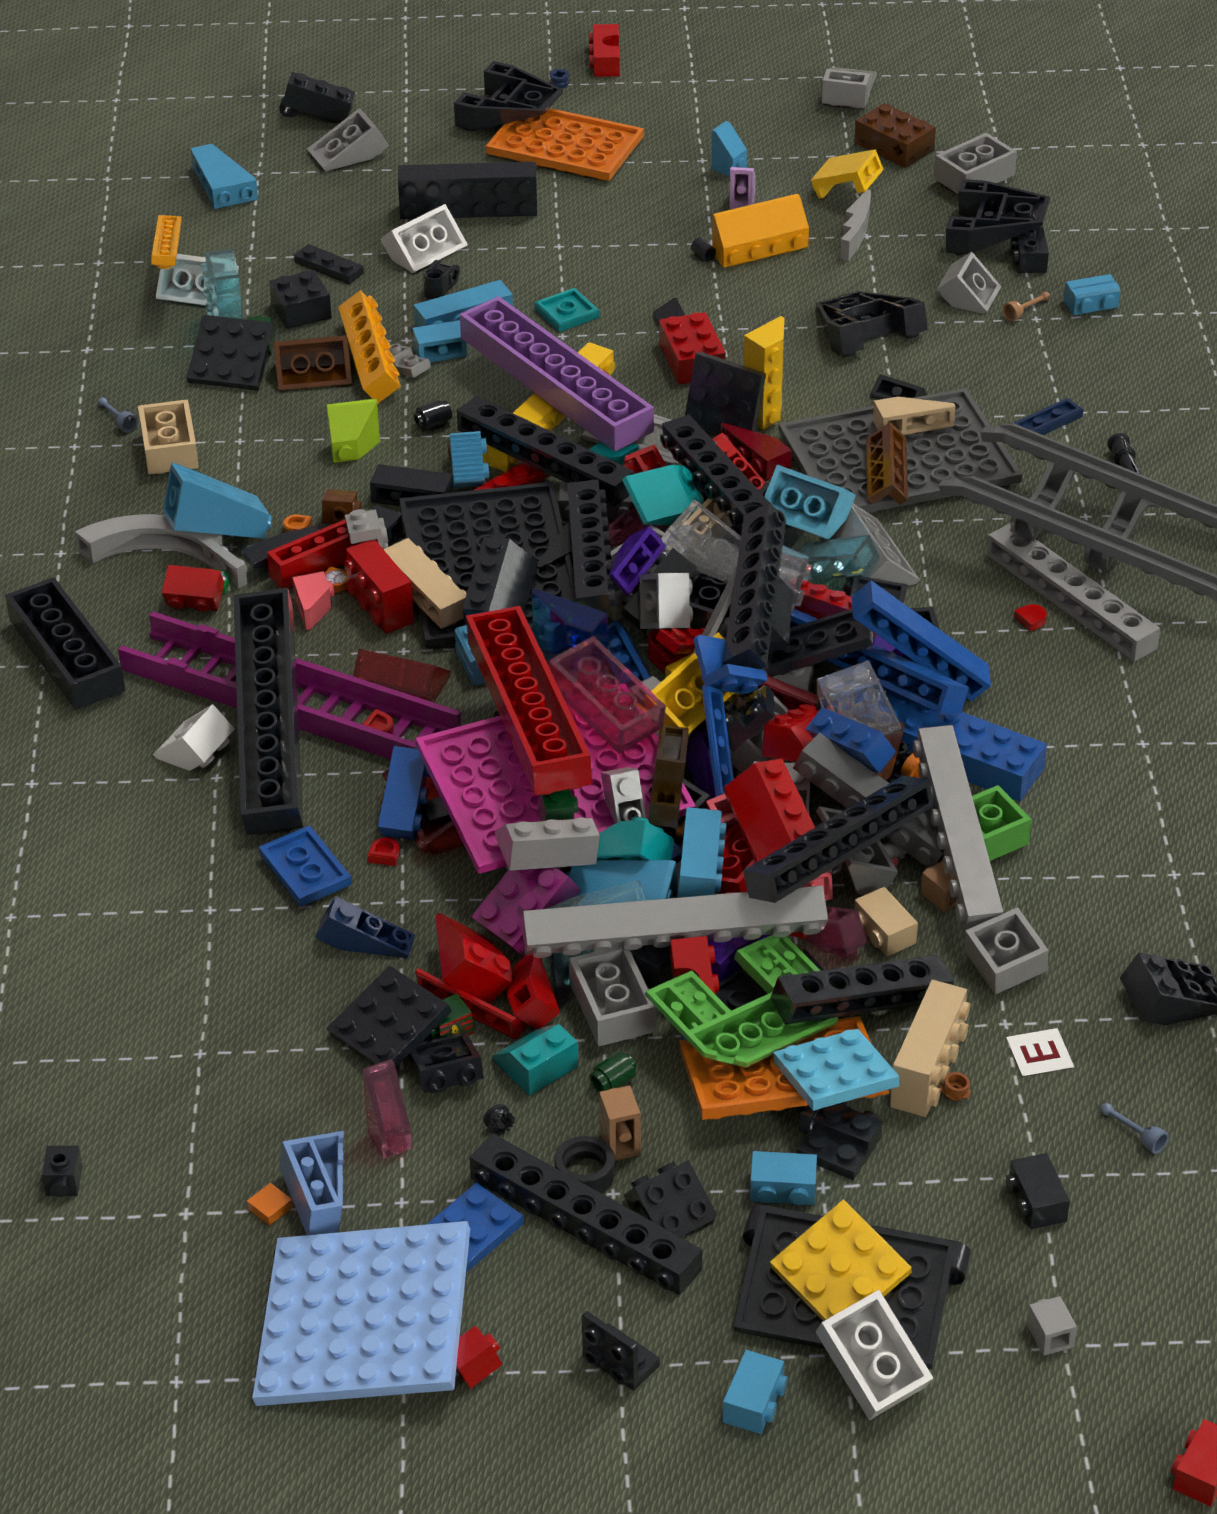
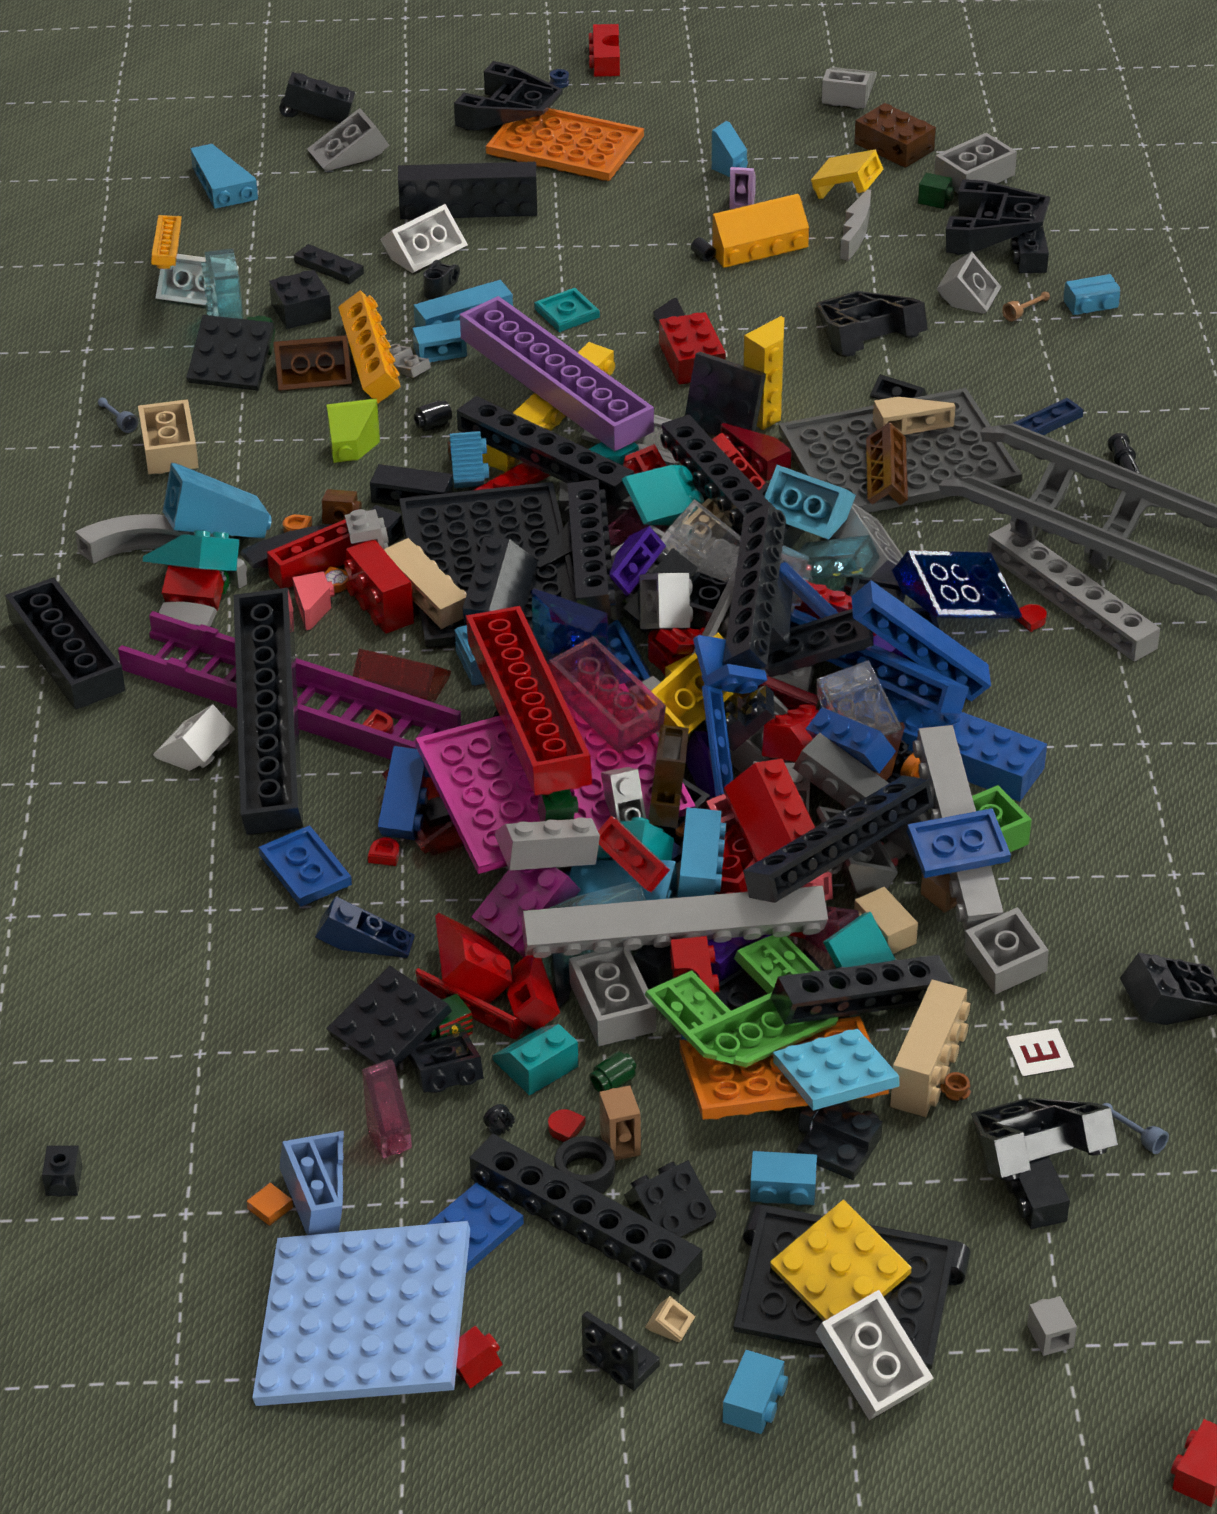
none -> teal slope [143,530,239,571]
none -> light grey slope [159,602,217,627]
none -> red tile [548,1109,586,1142]
none -> red plate [598,816,670,893]
none -> tan slope [645,1296,695,1342]
none -> blue axle [779,562,839,618]
none -> teal tile [823,912,896,968]
none -> clear blue slope [892,550,1022,619]
none -> blue plate [907,808,1011,878]
none -> dark green brick [918,172,955,209]
none -> black wedge [971,1097,1118,1180]

